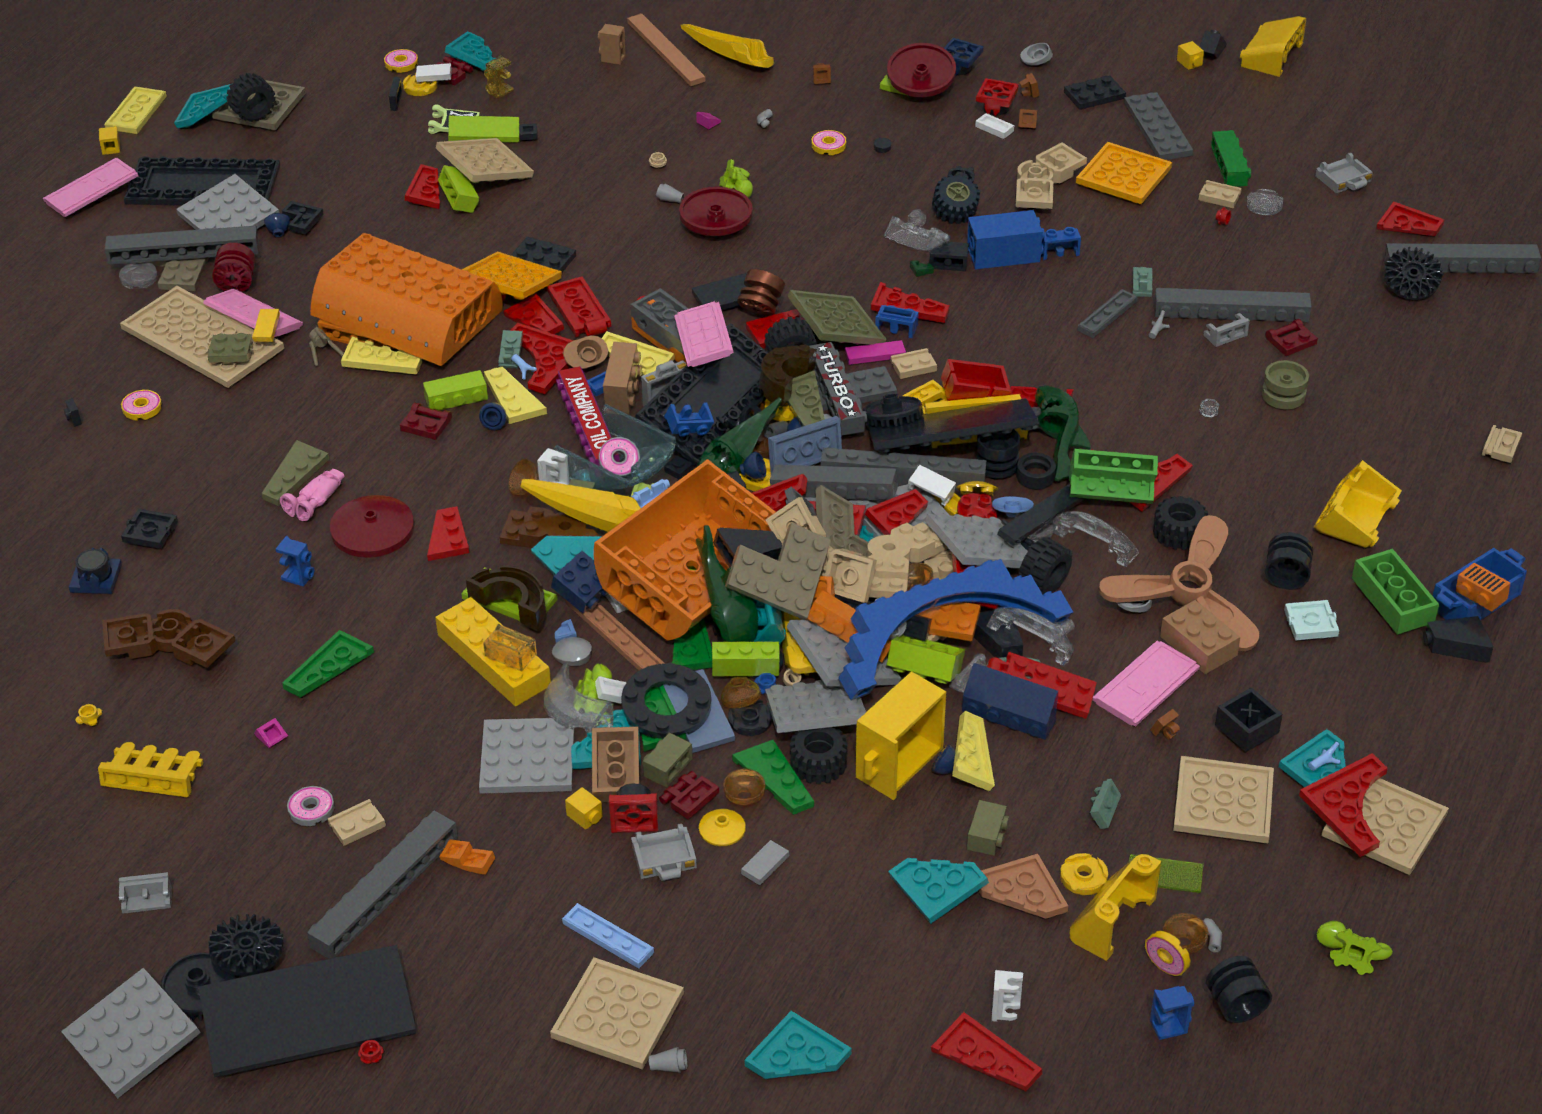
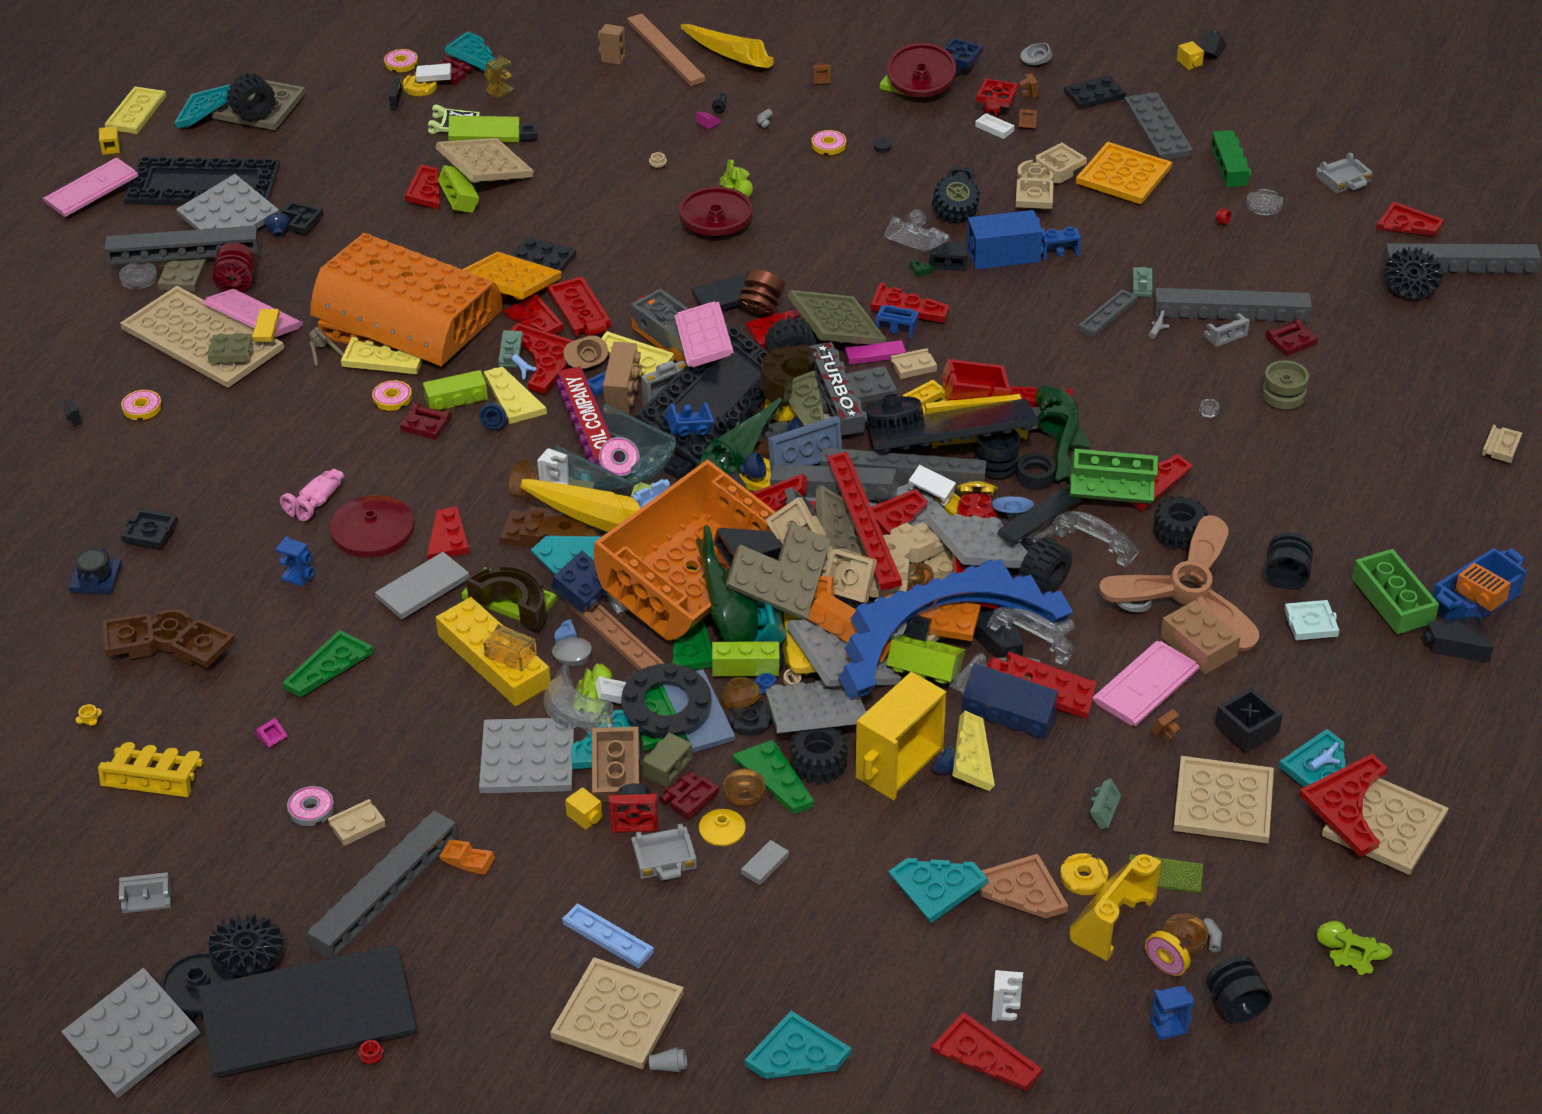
olive wing [262,440,329,506] -> none
light grey cone [656,183,684,203] -> none
olive brick [967,800,1010,856] -> none
tan plate [1198,180,1242,208] -> none
yellow windscreen [1240,16,1306,77] -> none
yellow windscreen [1313,460,1402,548] -> none
none -> tile [372,380,412,411]
none -> light grey tile [375,552,470,619]
none -> black pin [712,92,727,112]
none -> red plate [827,452,902,591]

